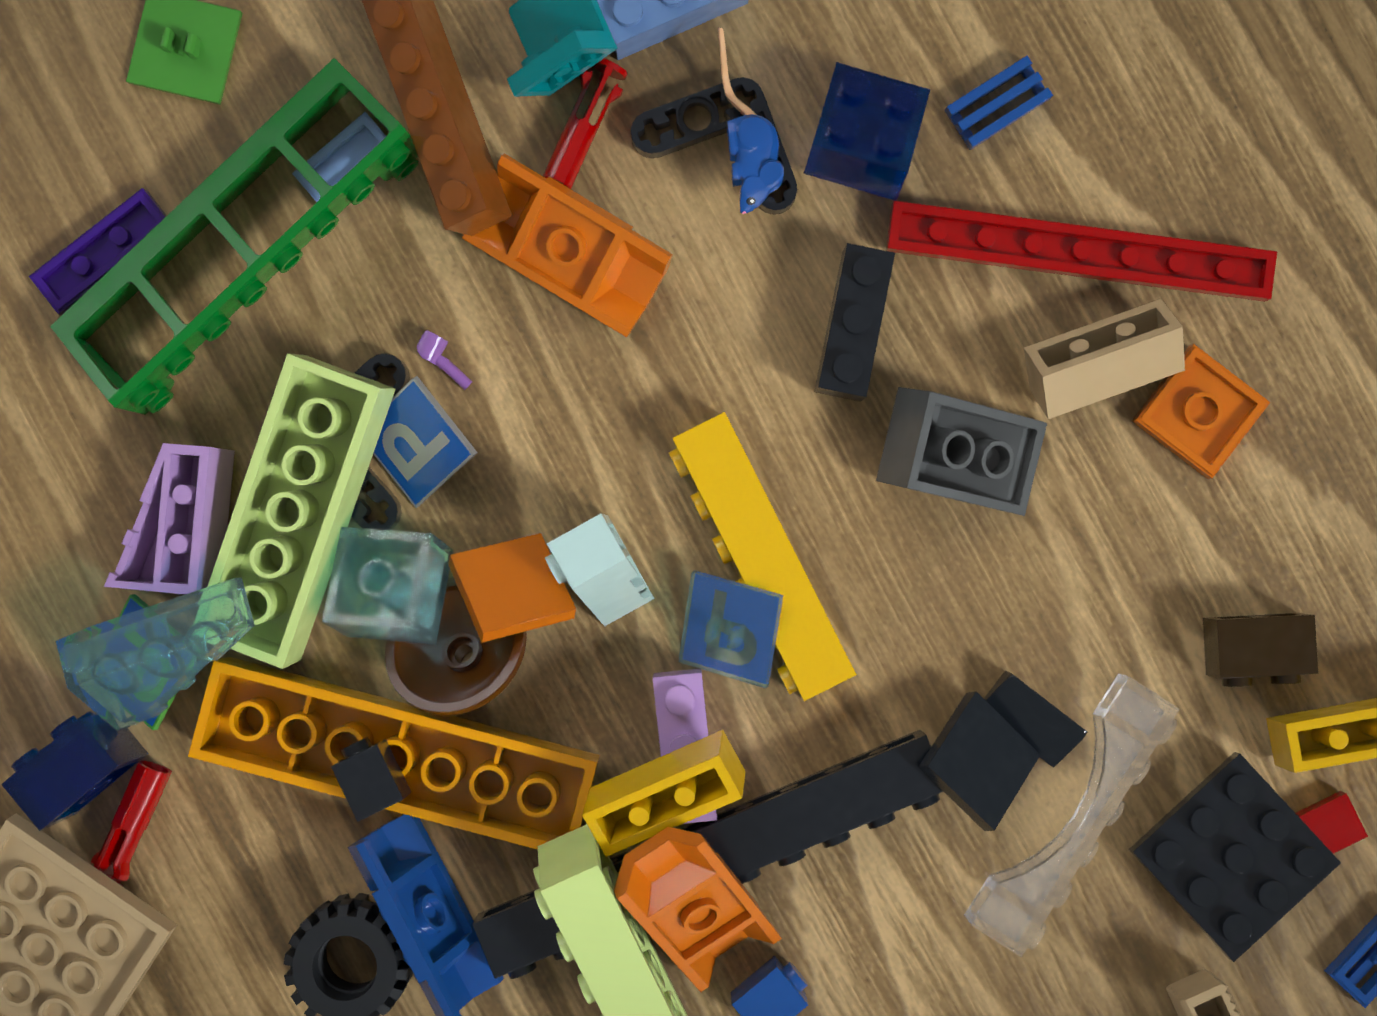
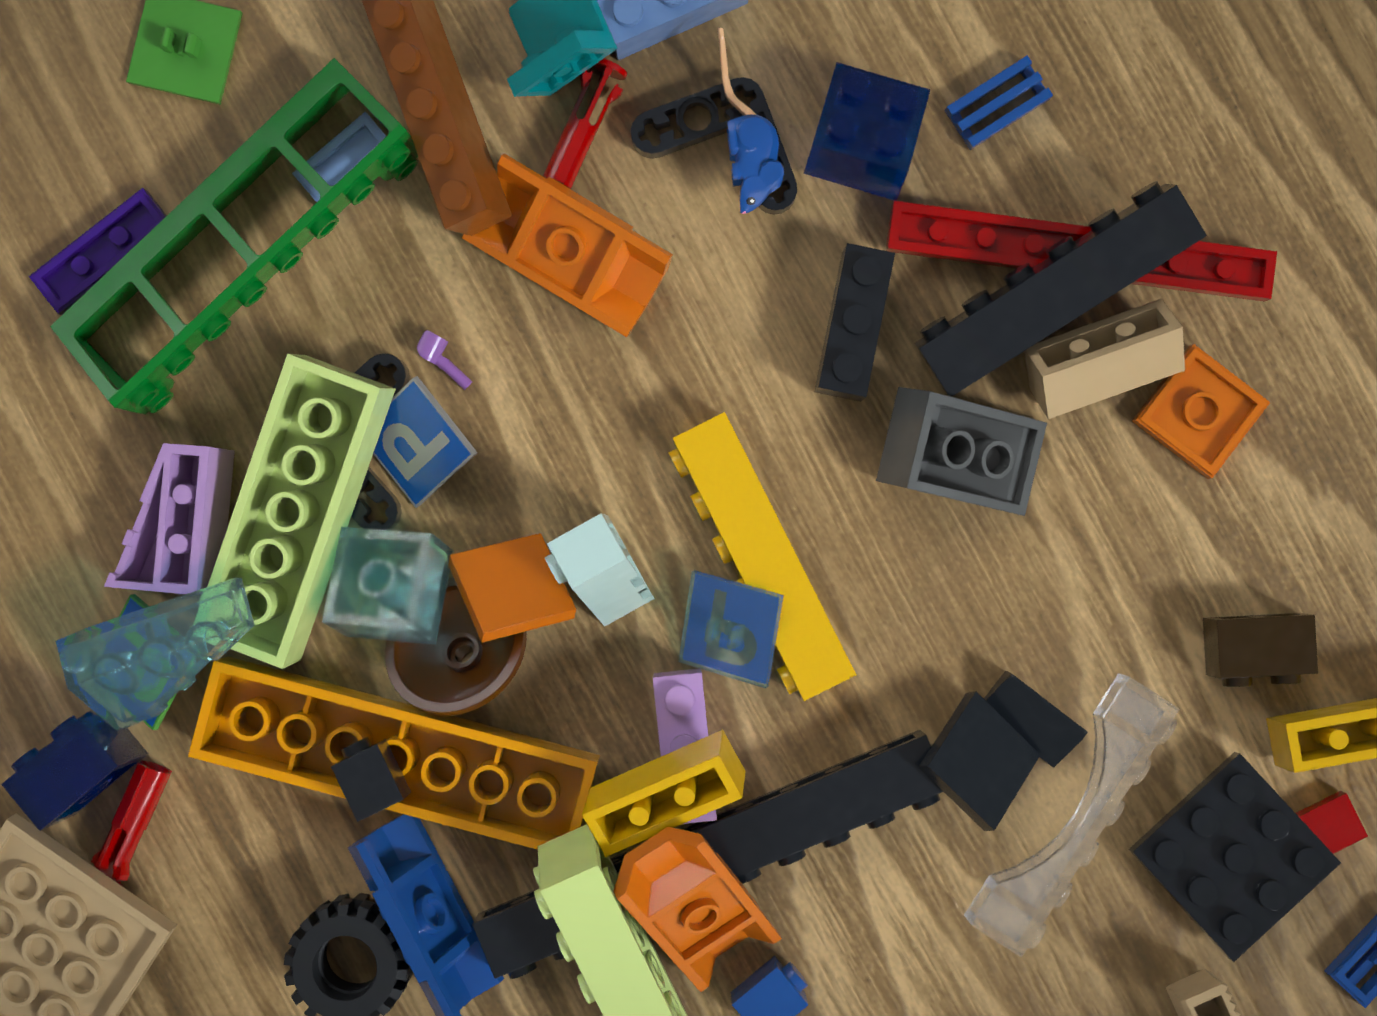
none -> black brick [914,181,1207,397]

